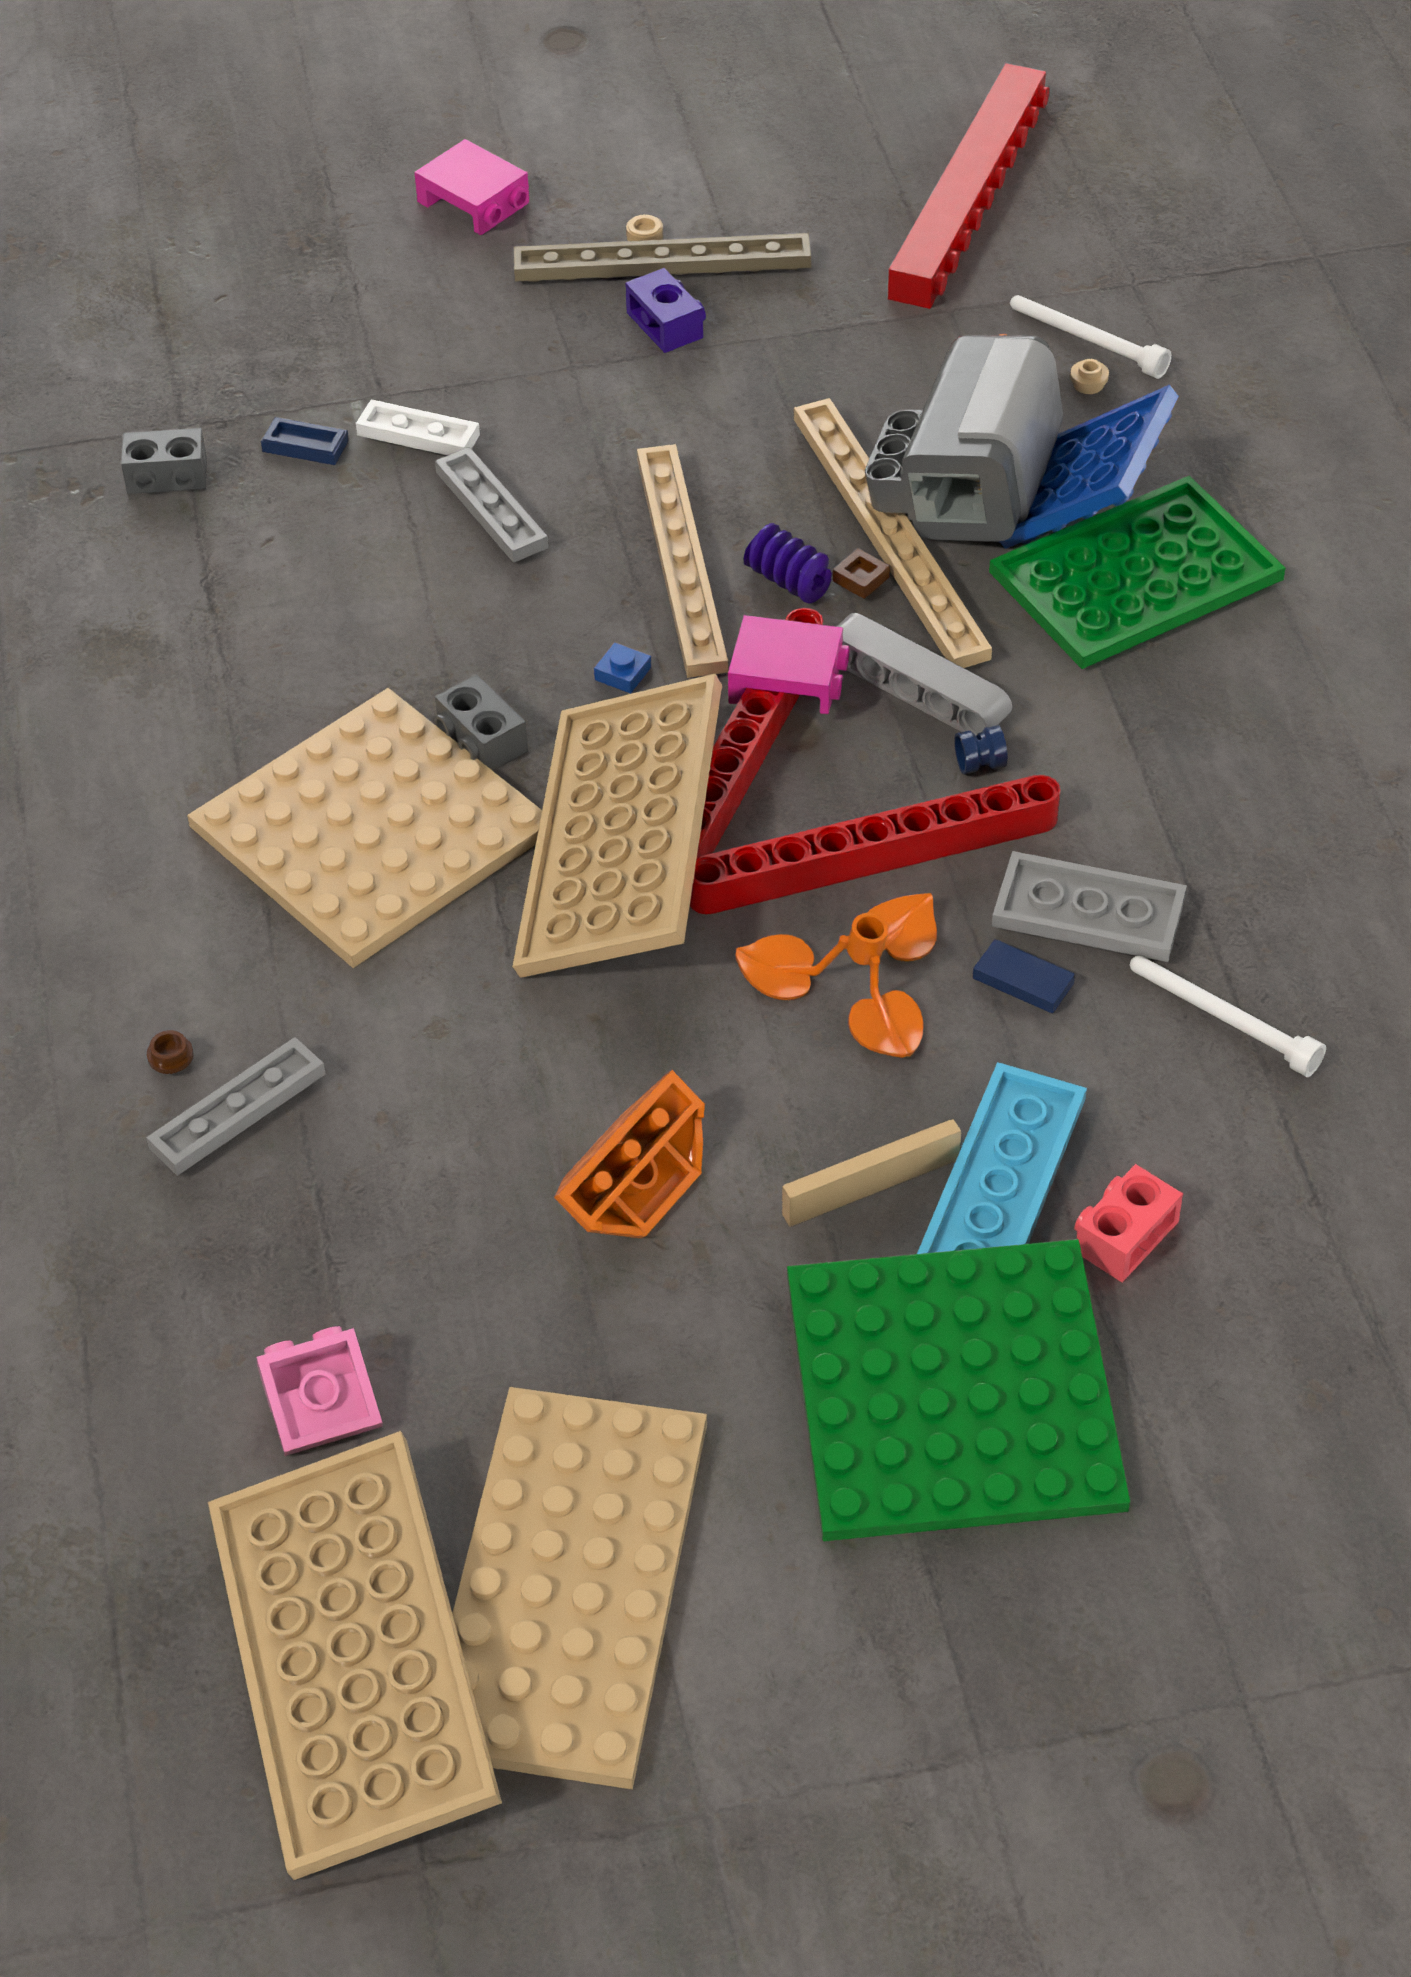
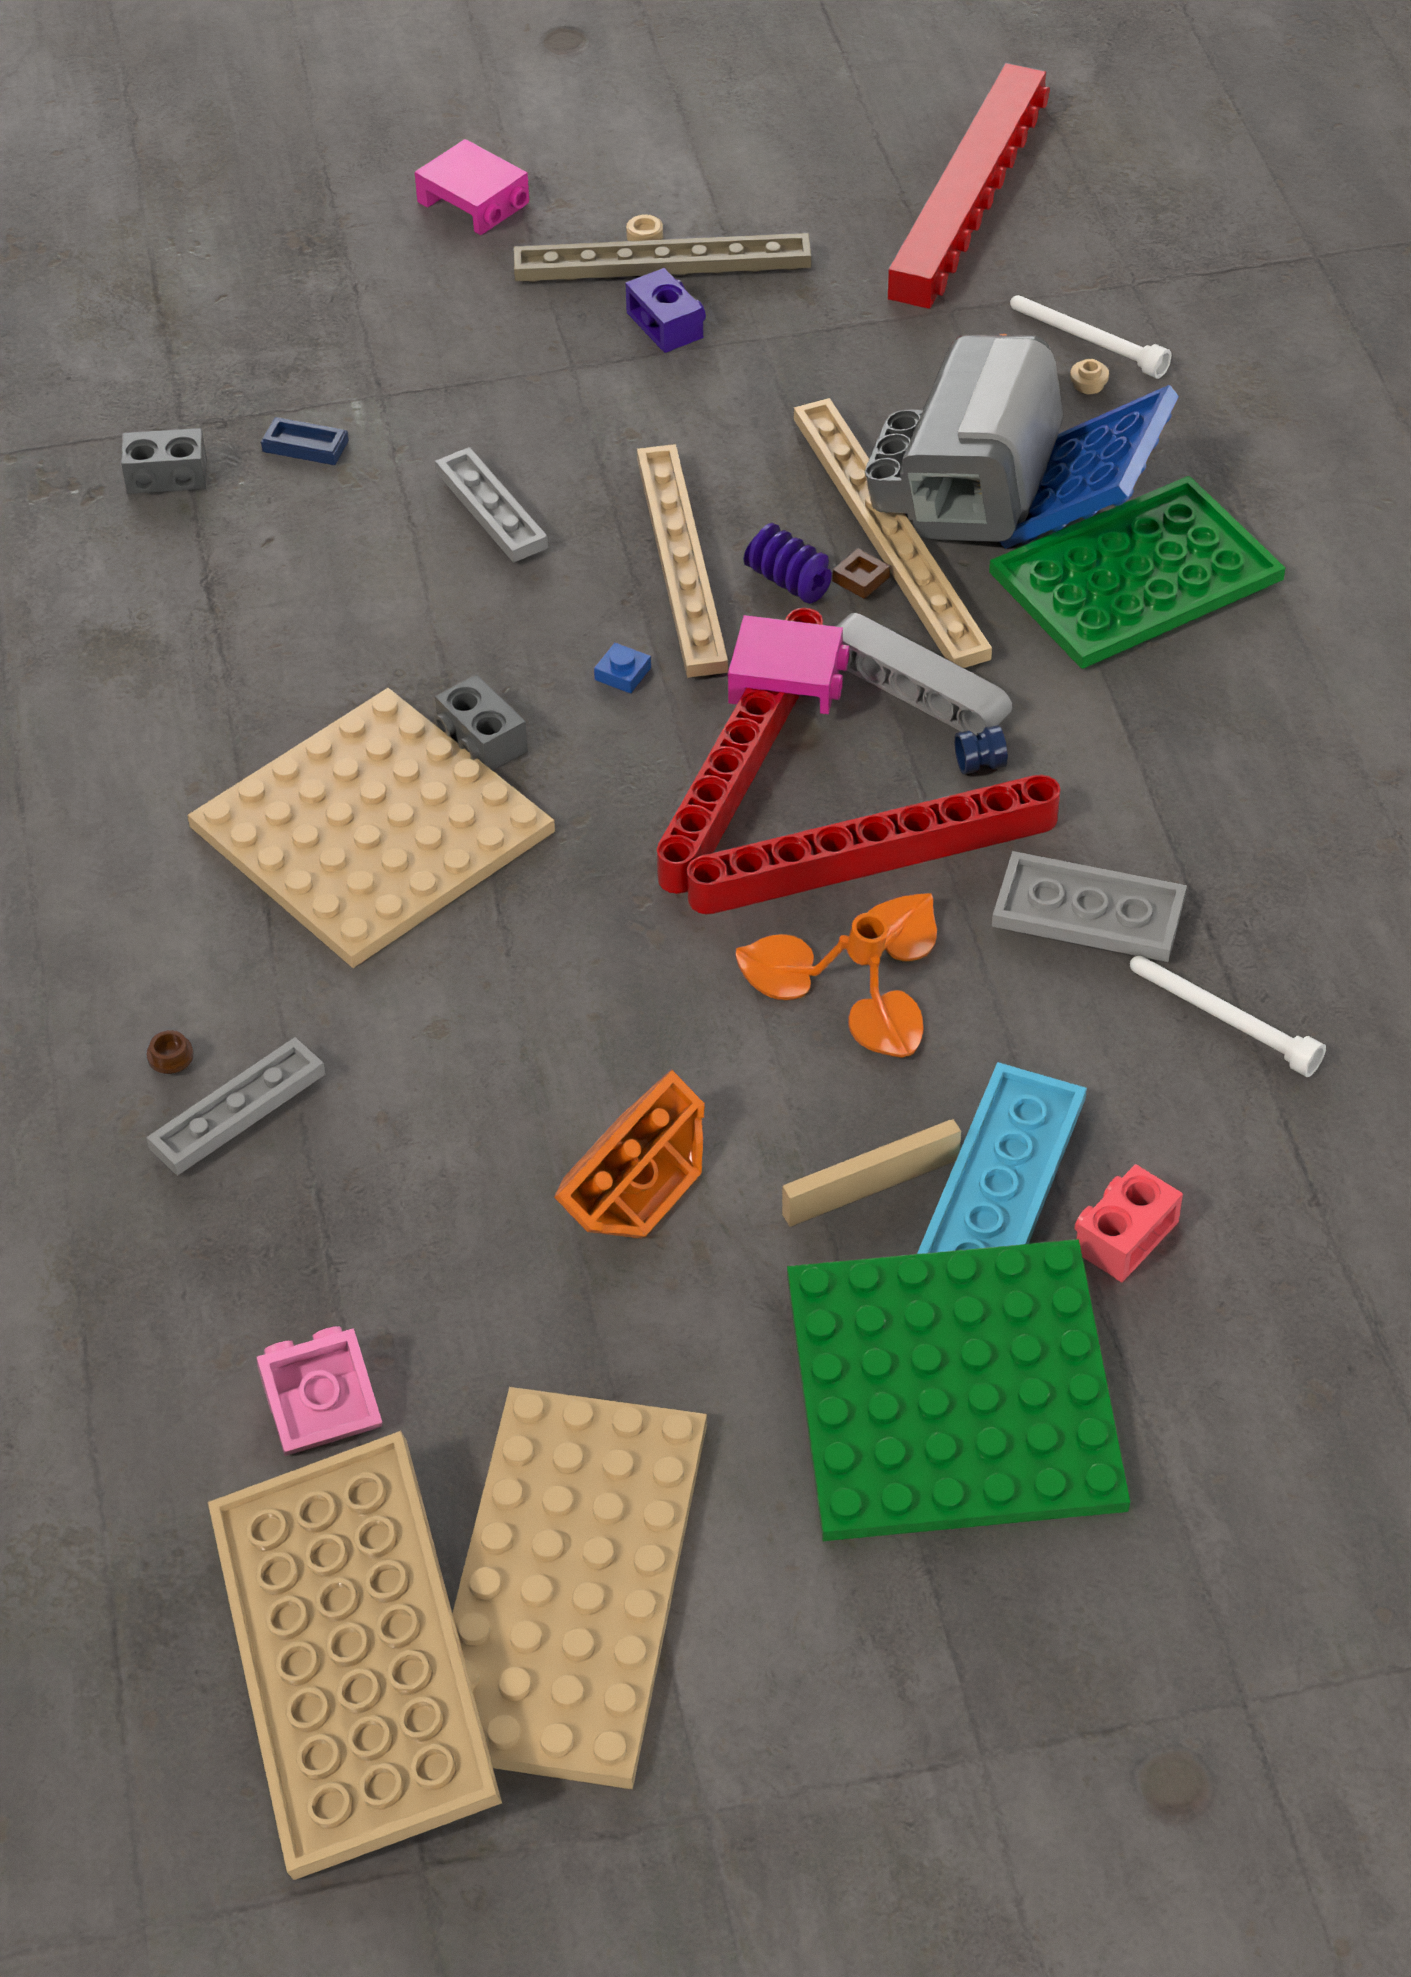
white plate [356,399,480,456] -> none
tan plate [512,674,722,978] -> none
dark blue tile [973,939,1075,1014] -> none

